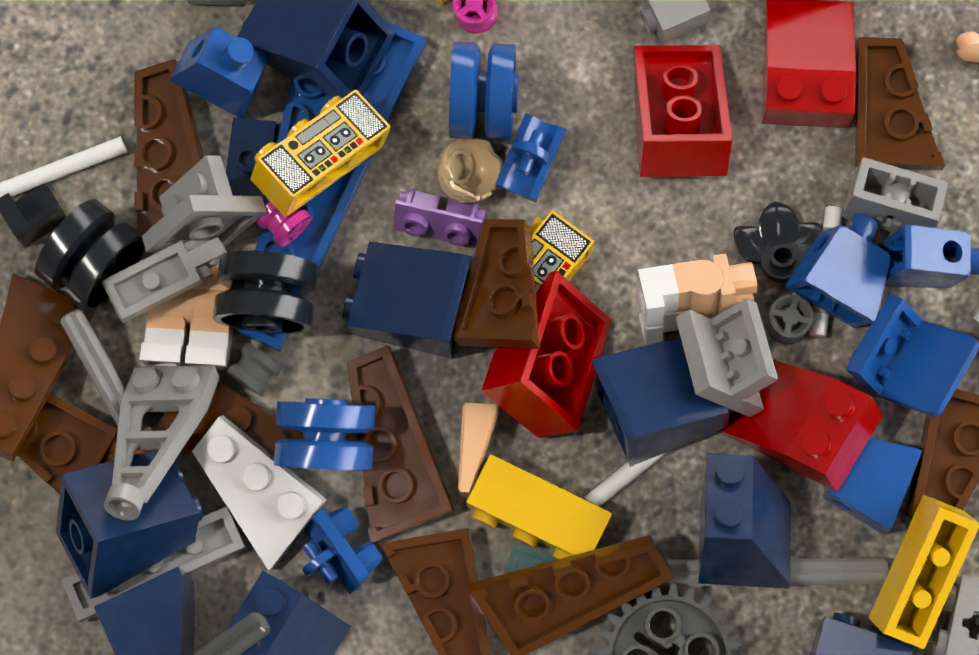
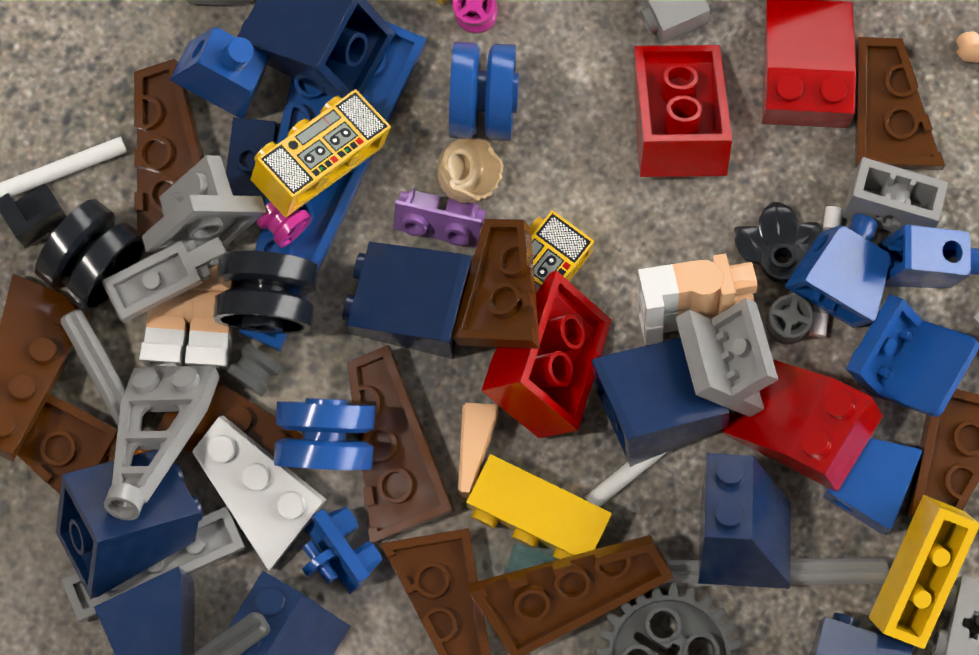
blue hips [495,113,566,203] -> none

